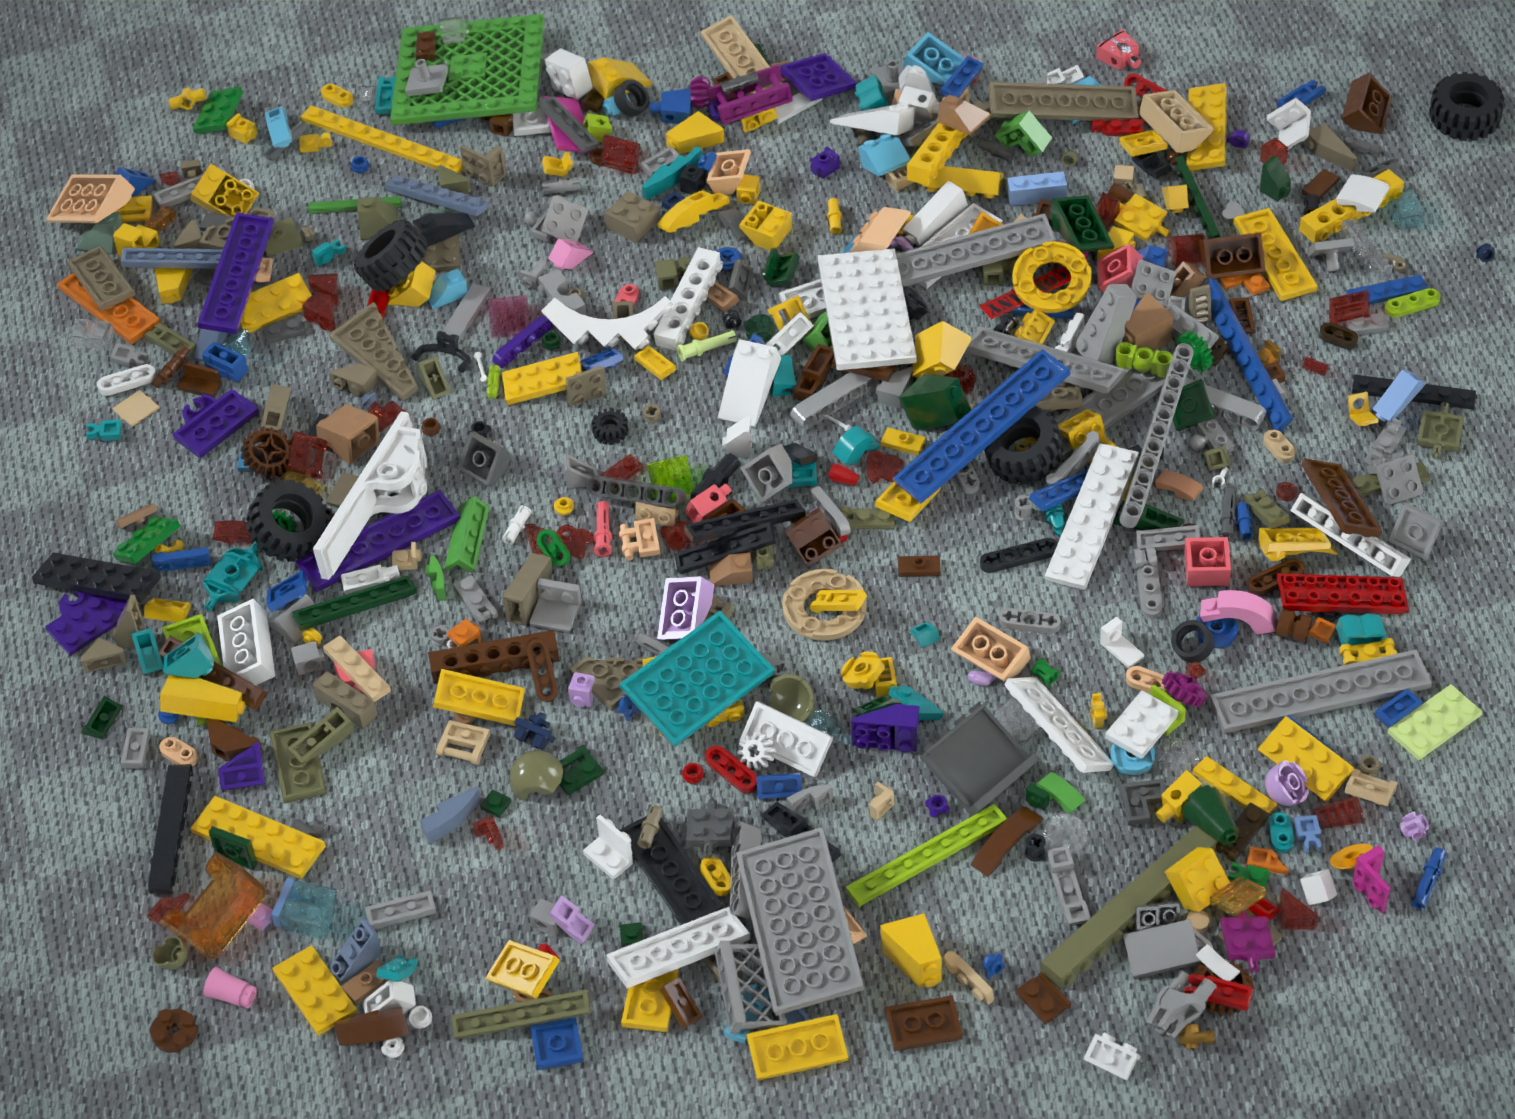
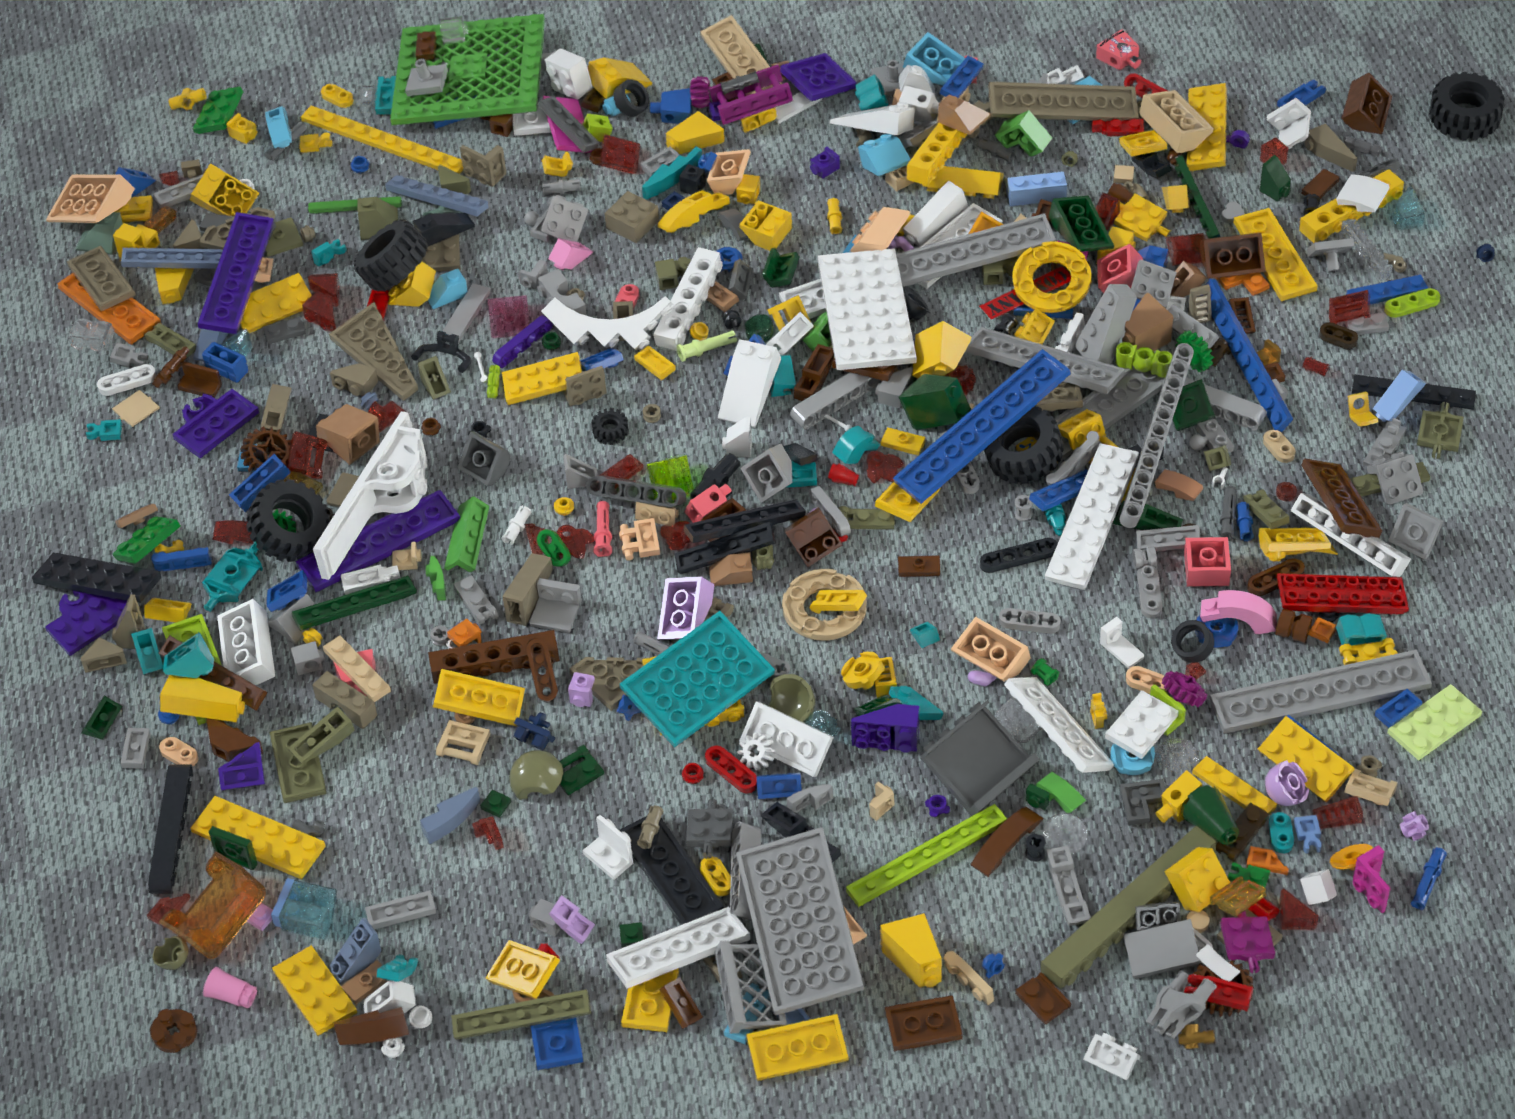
none -> blue slope [229,454,291,512]

